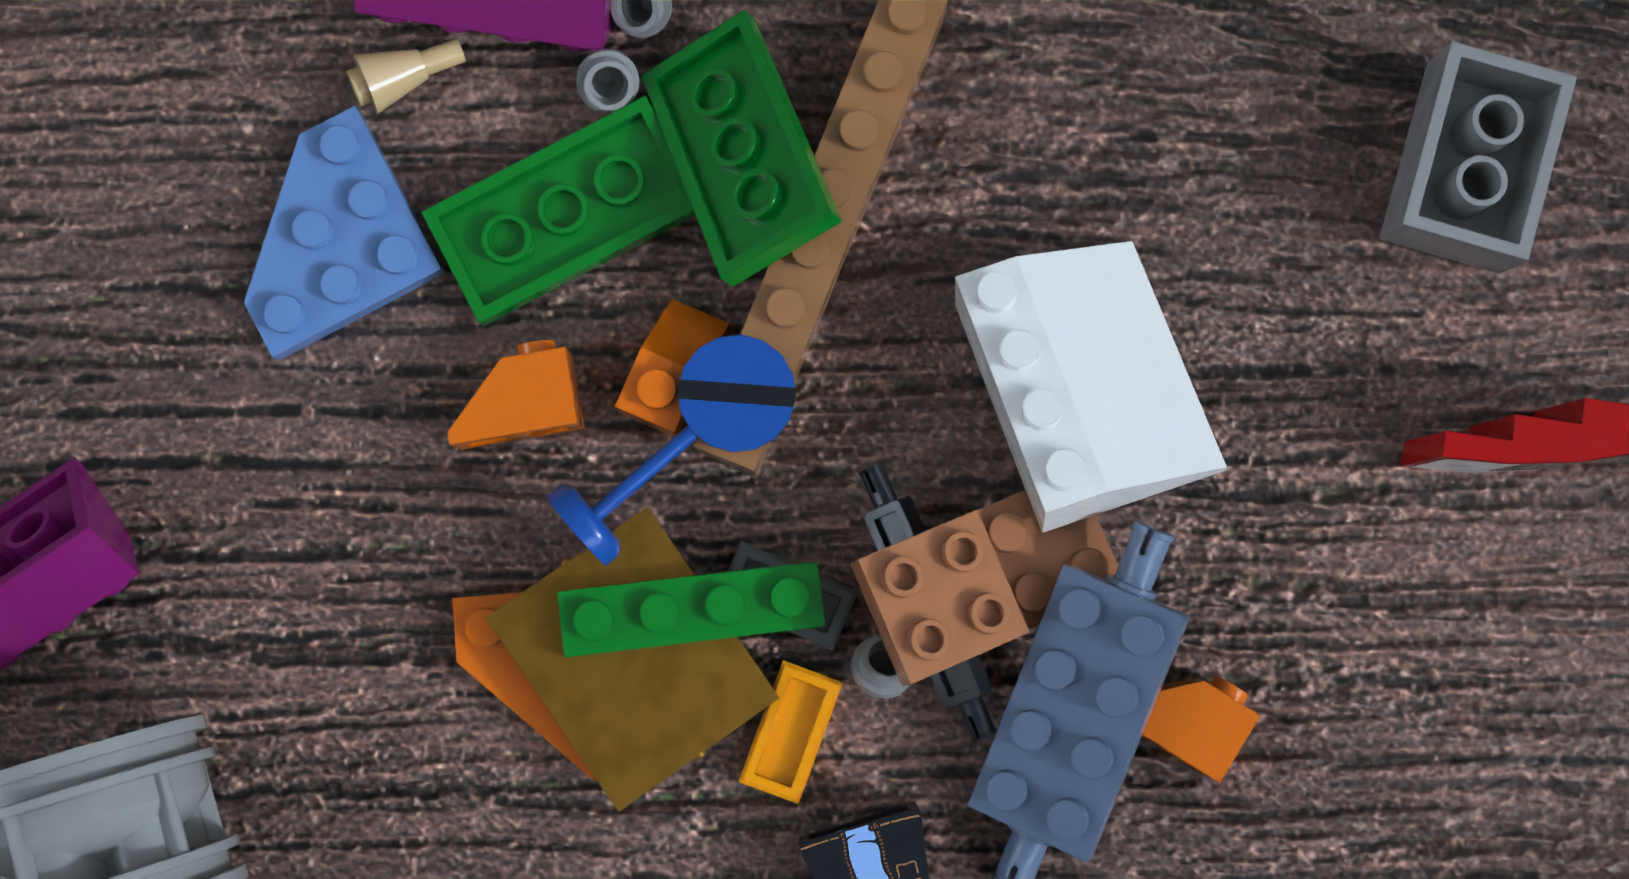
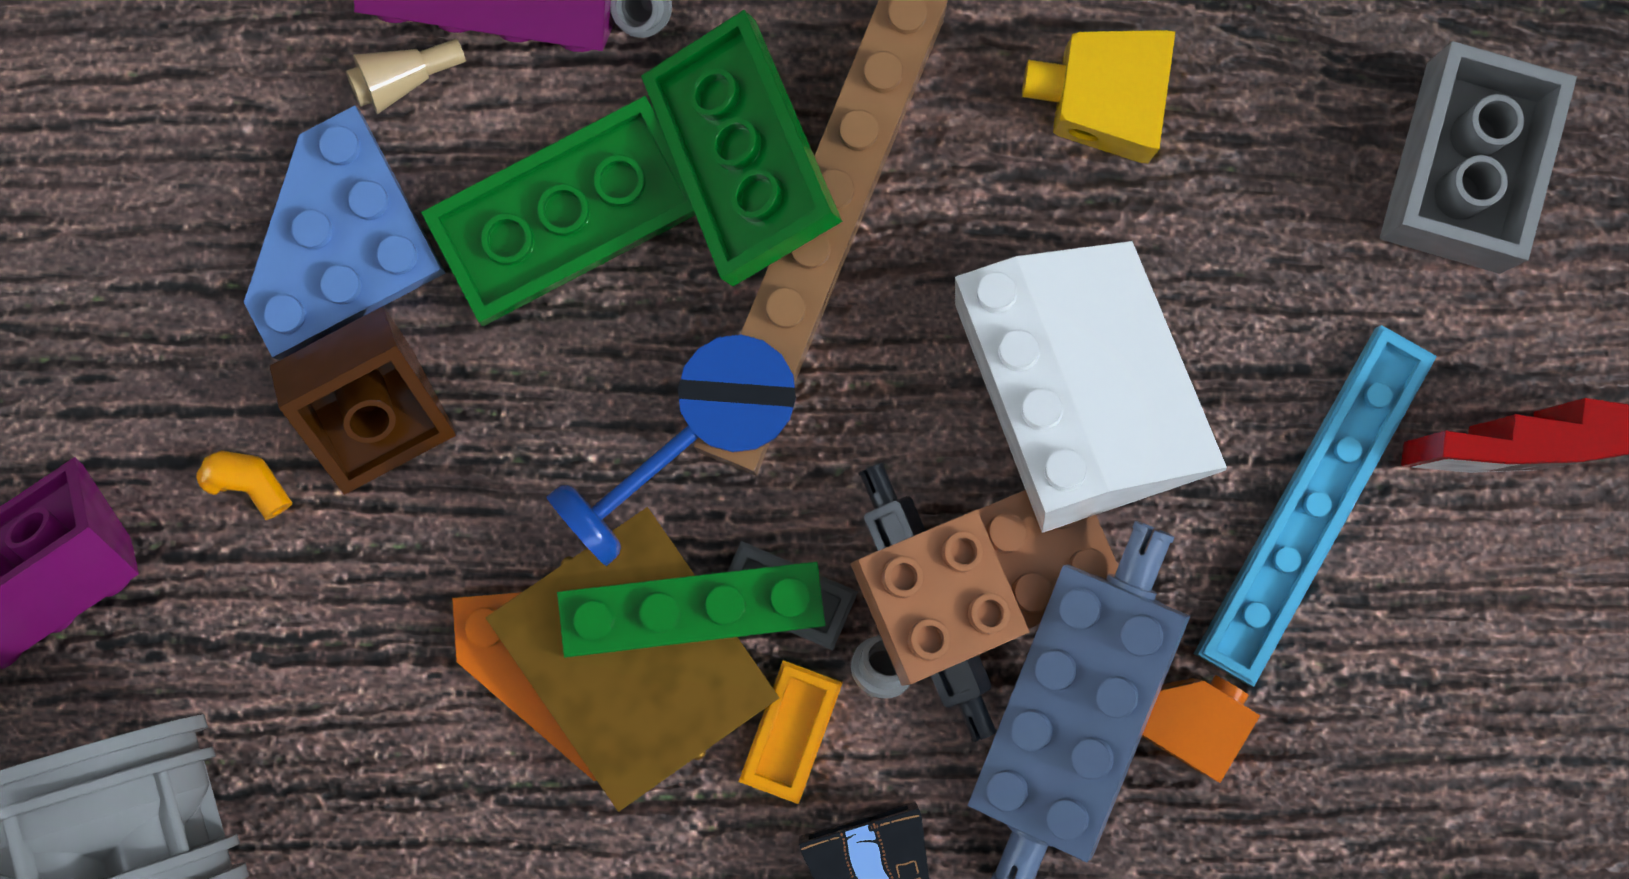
orange slope [447,340,585,450] -> none
light grey plate [576,49,639,113] -> none
orange slope [615,299,730,437] -> none
none -> light orange arm [197,451,293,520]
none -> reddish brown slope [270,306,456,495]
none -> yellow torso [1022,30,1175,164]
none -> medium azure tile [1194,325,1437,687]

